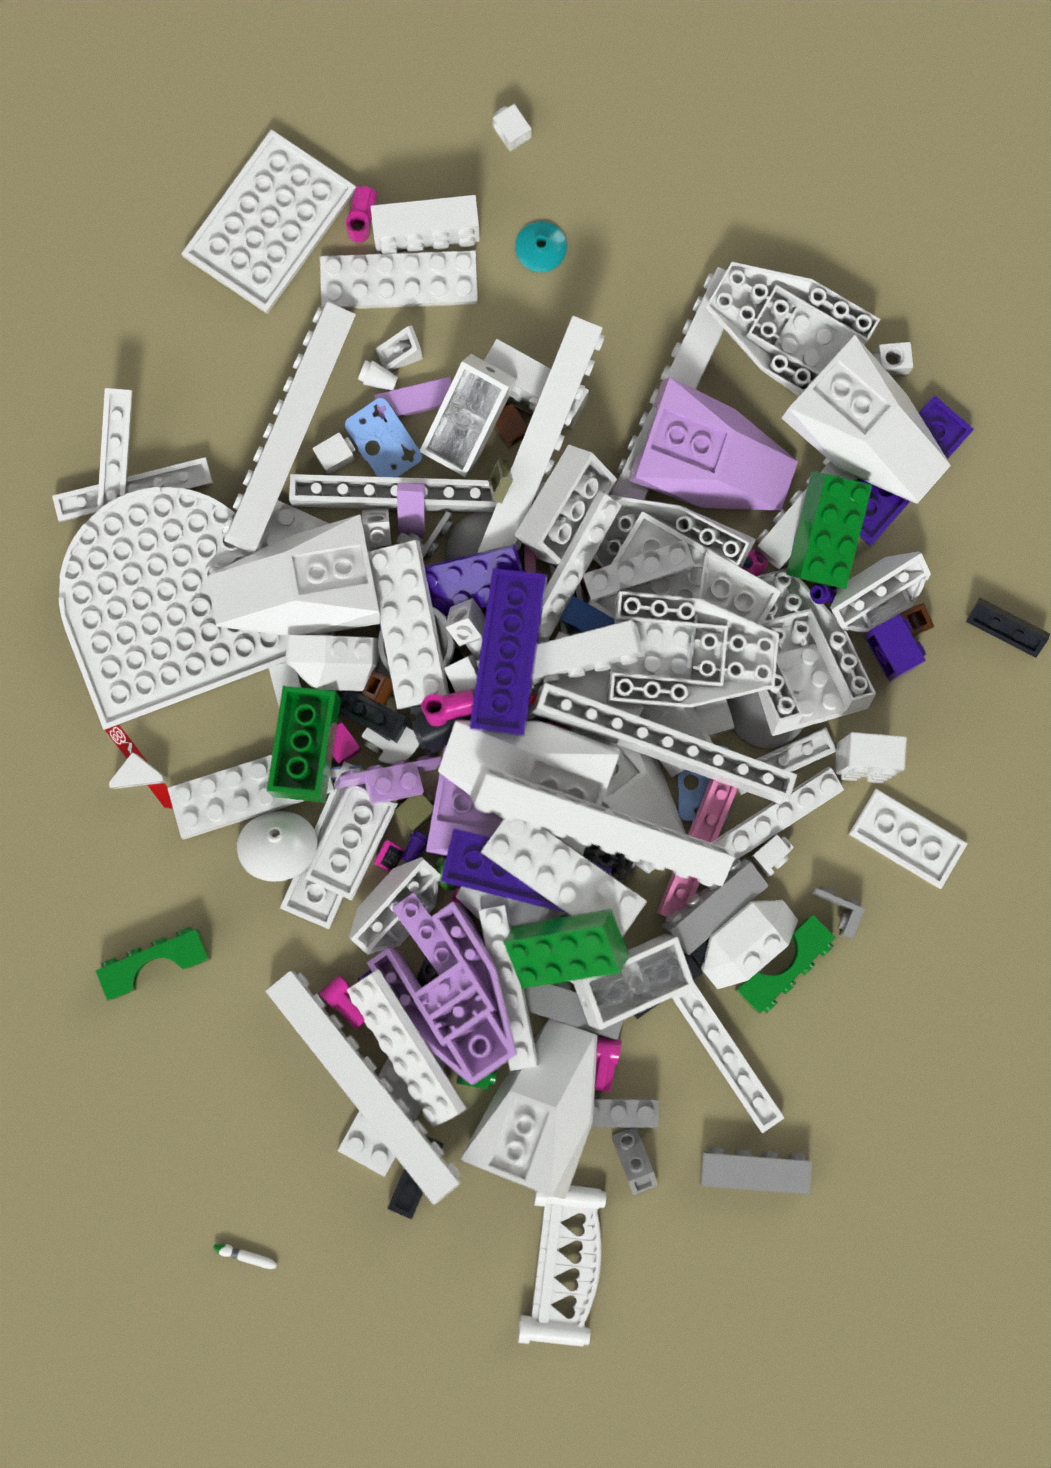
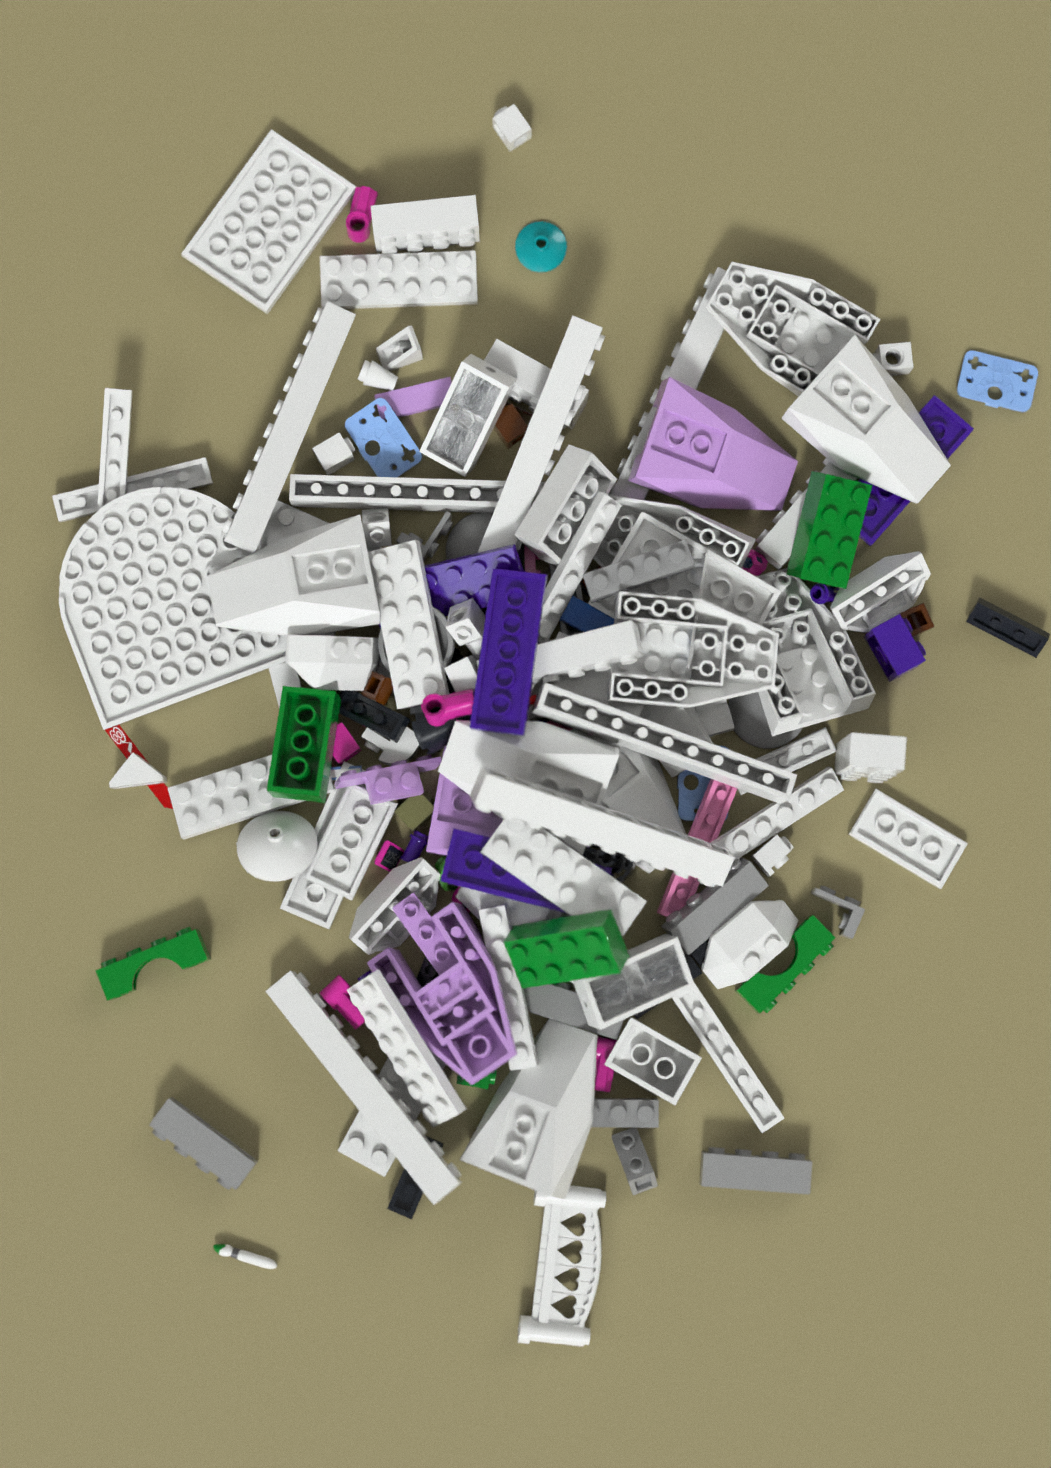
lavender tile [397,483,425,537] -> none
olive tile [488,458,513,504] -> none
none -> light grey brick [149,1097,258,1190]
none -> white slope [604,1018,702,1105]
none -> light blue axle [957,350,1038,412]

